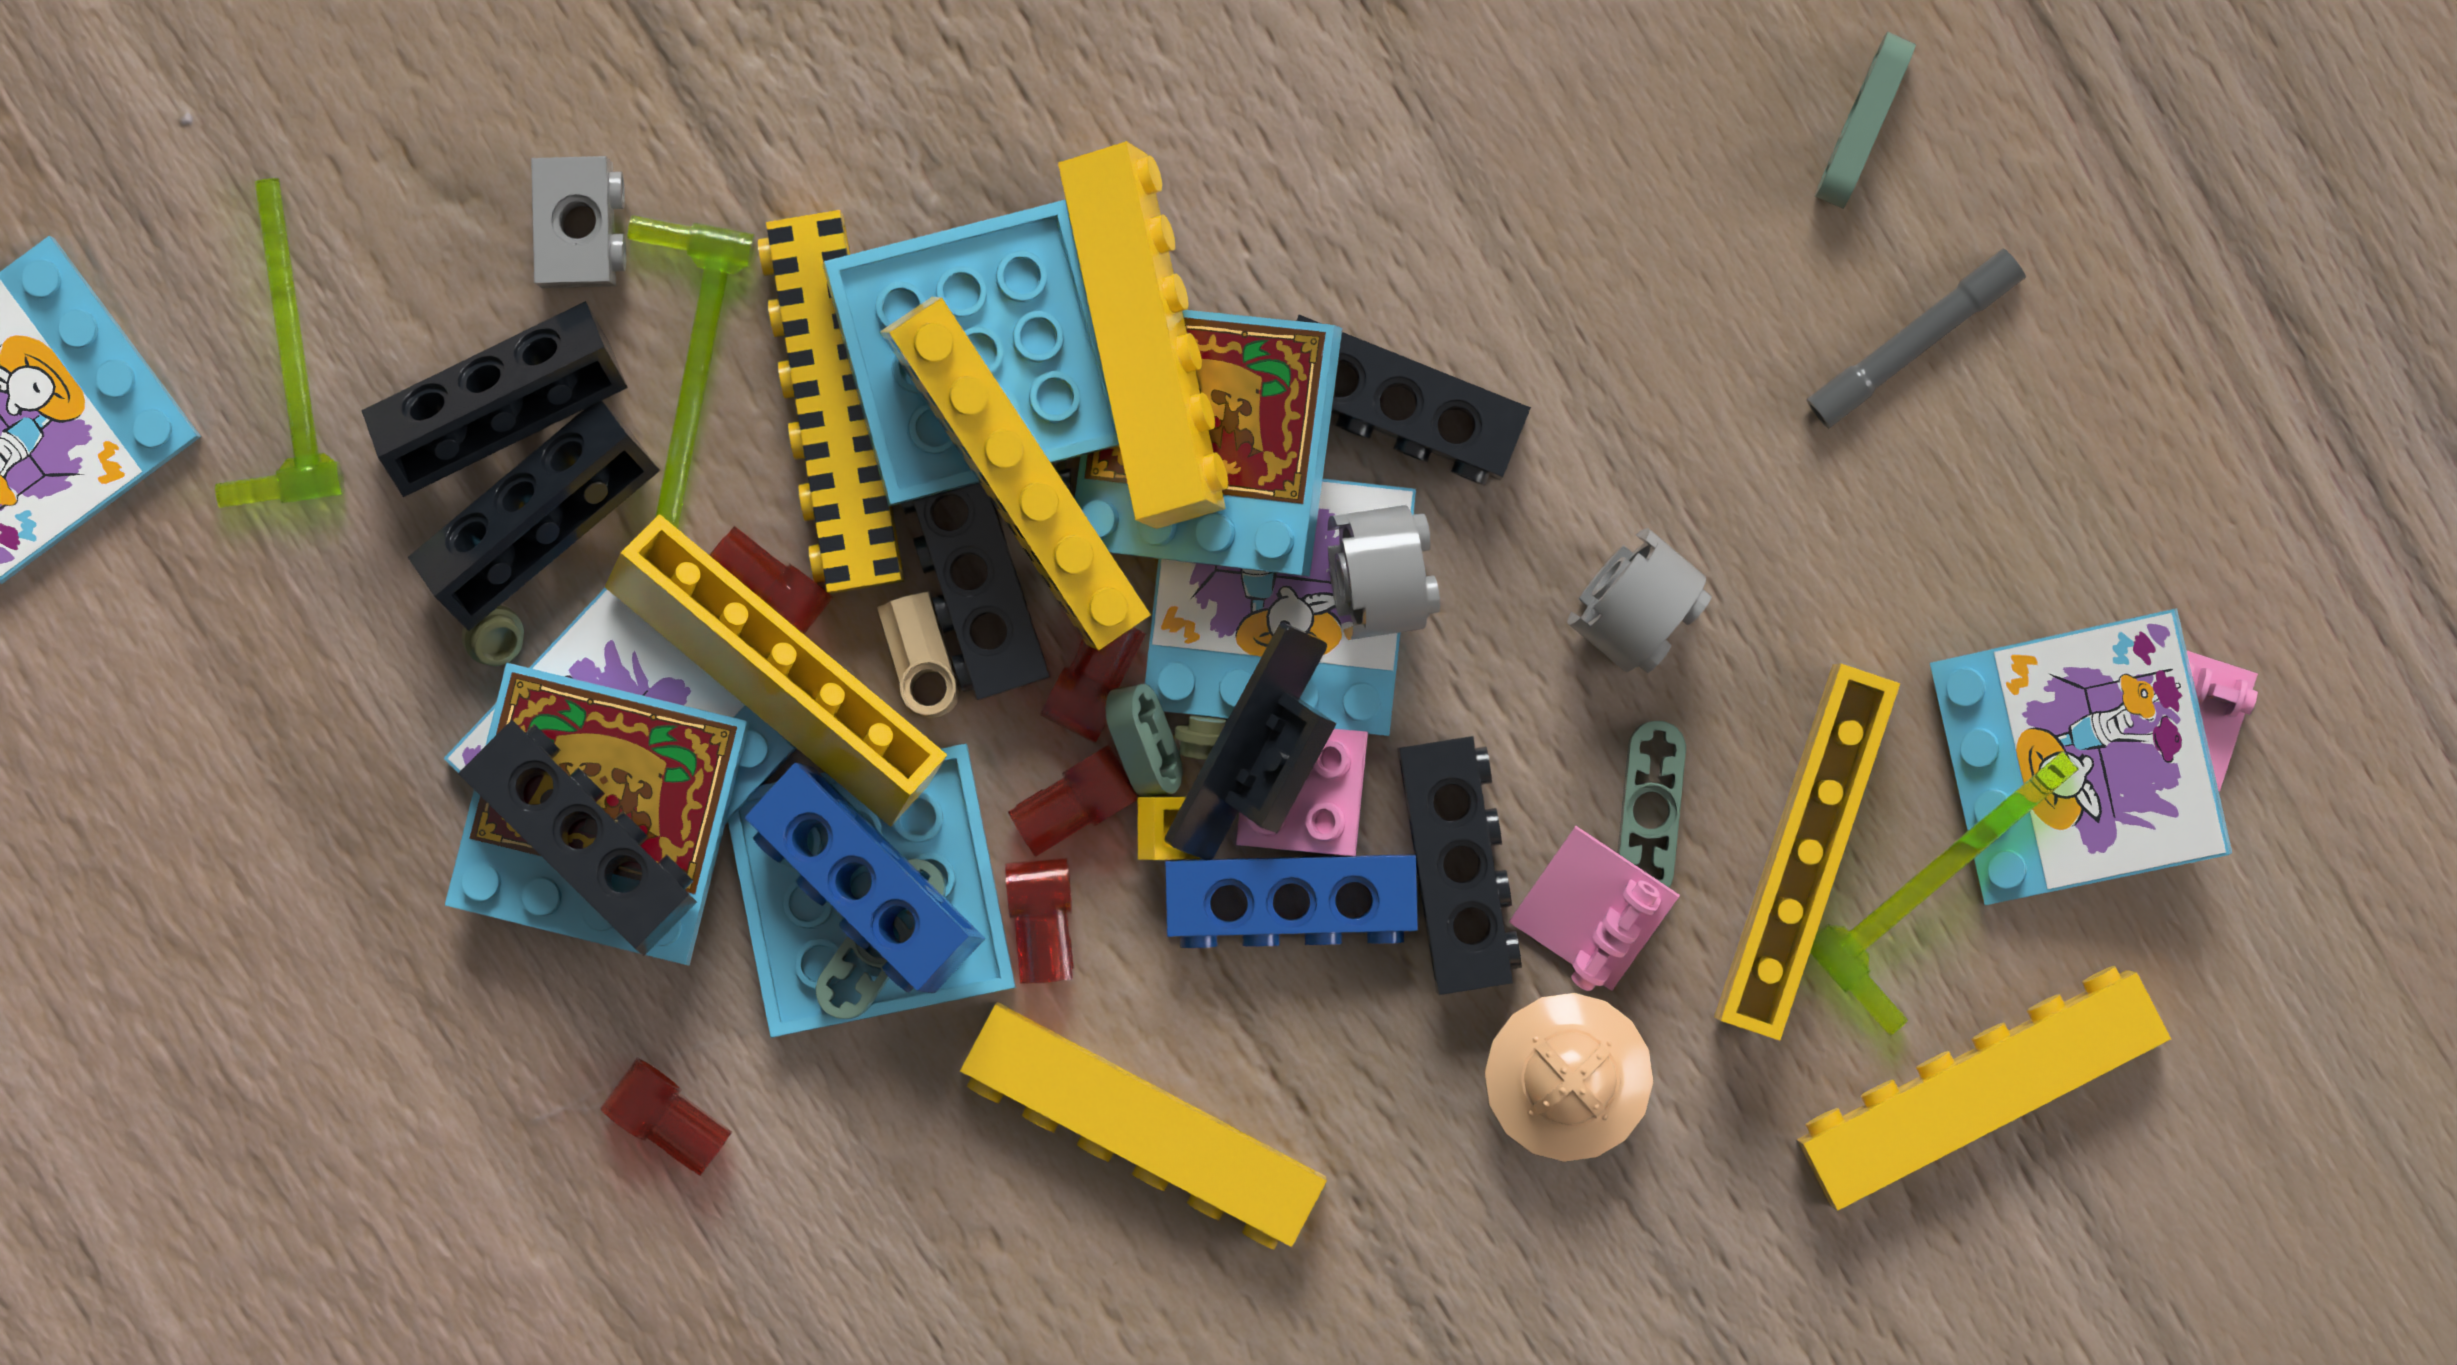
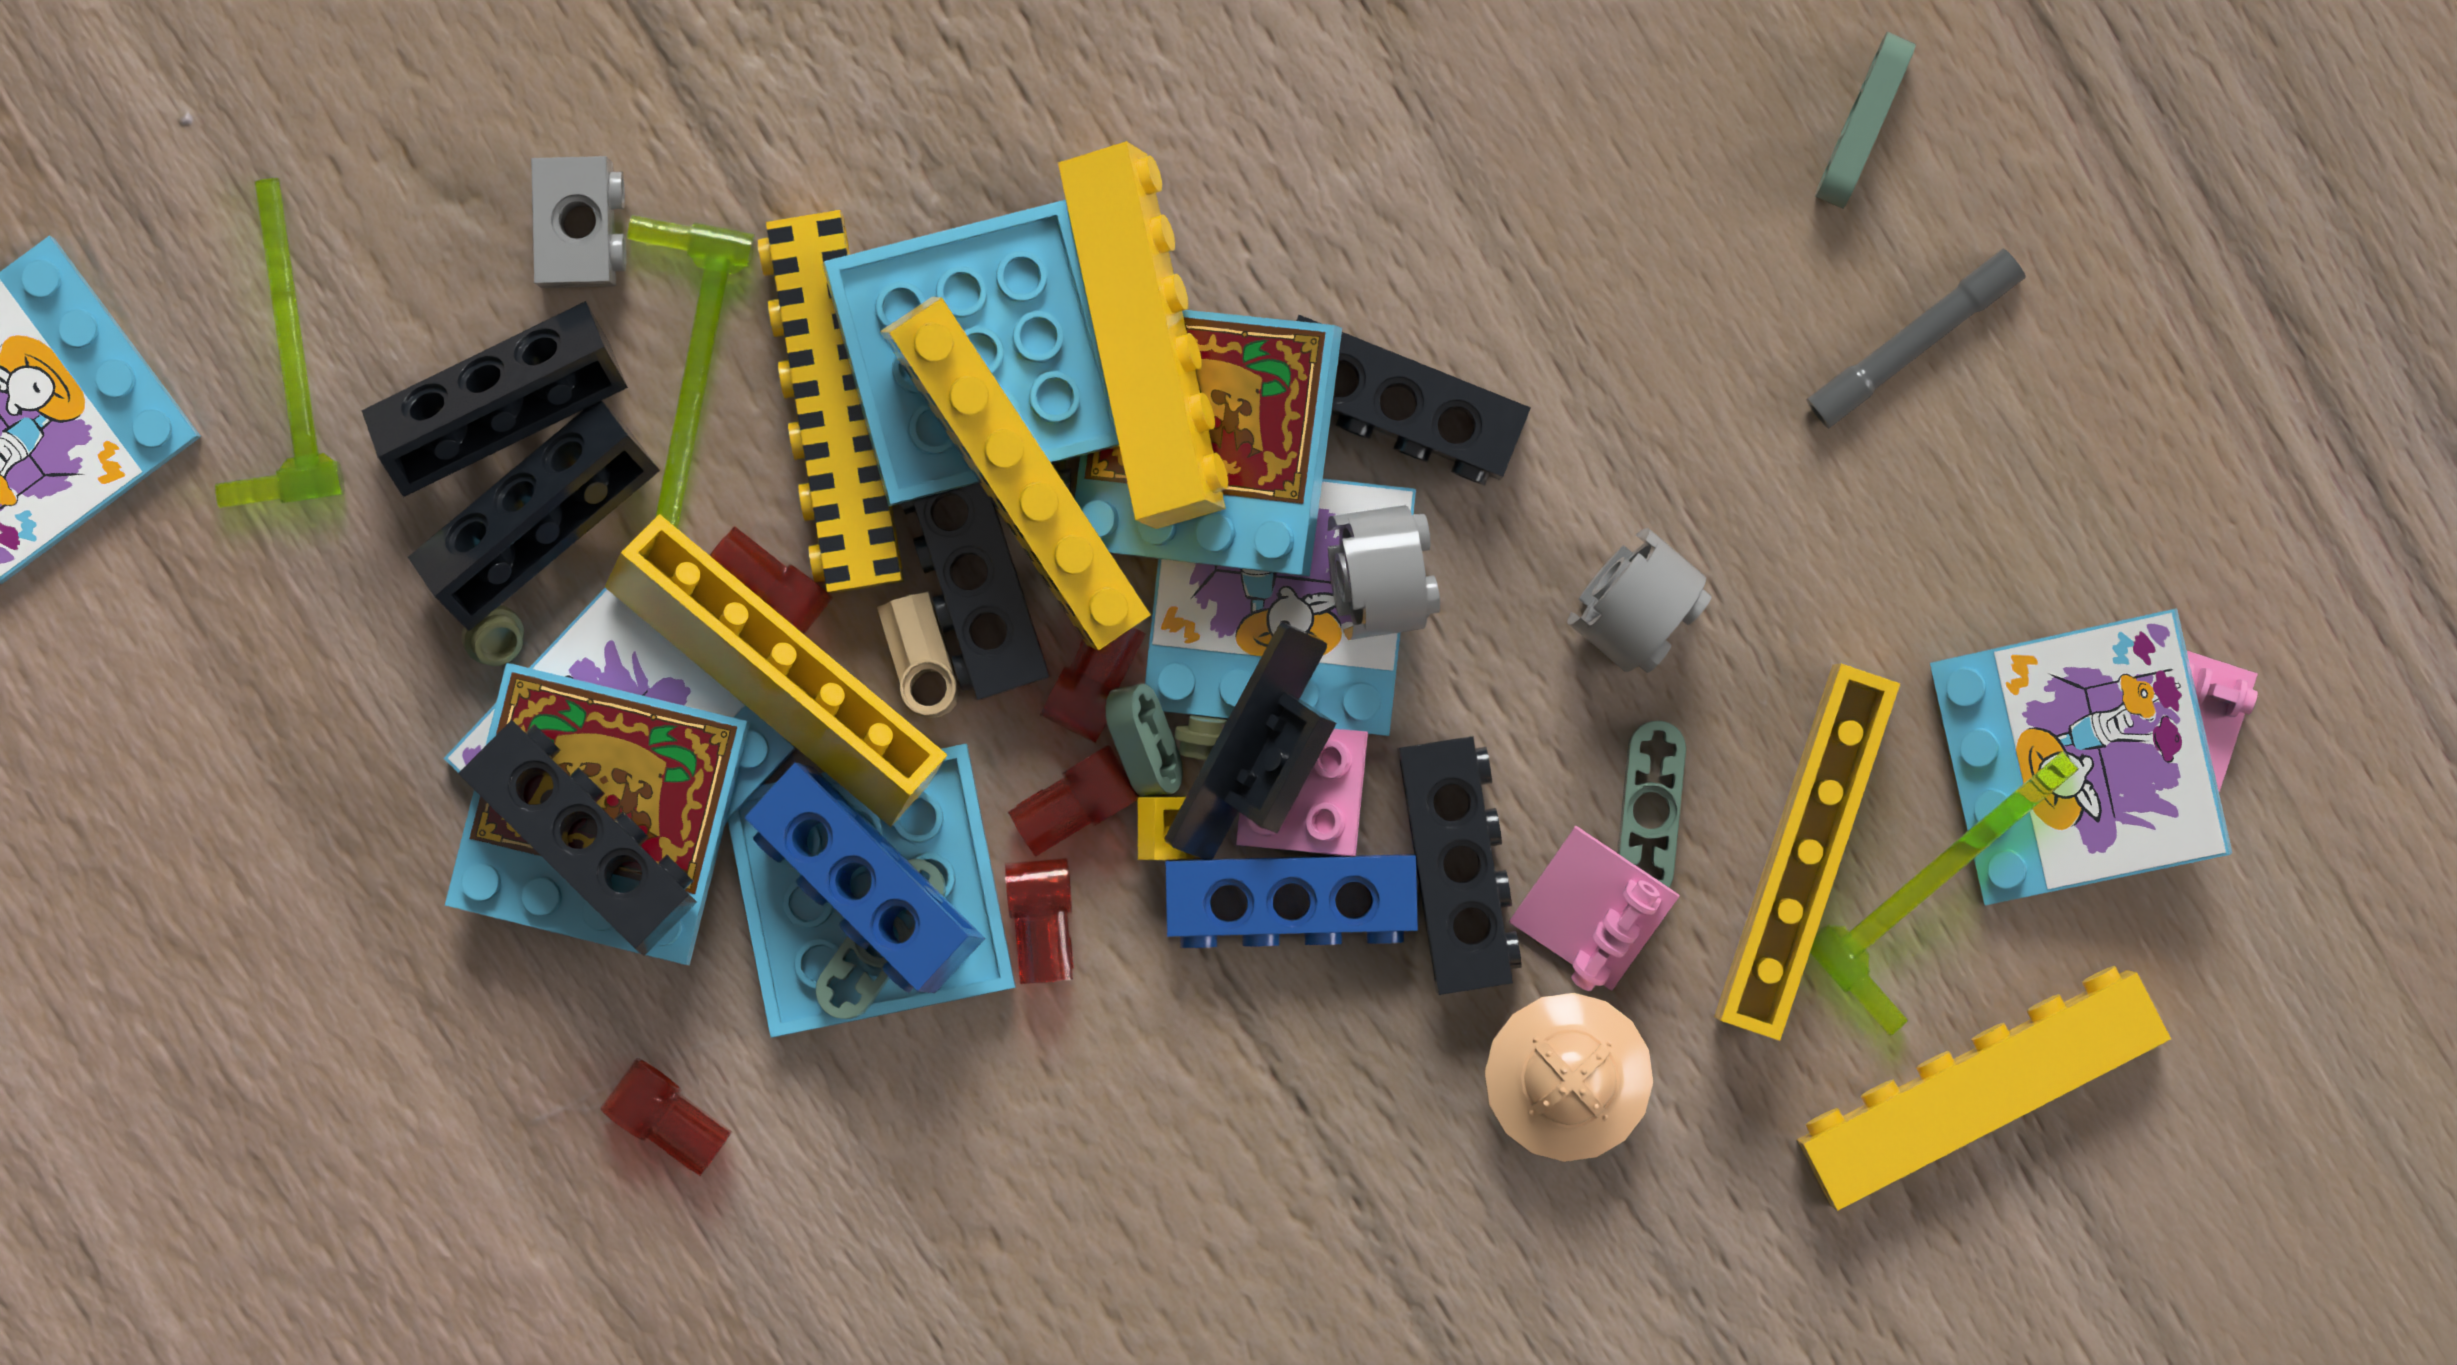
yellow brick [960,1002,1327,1250] -> none

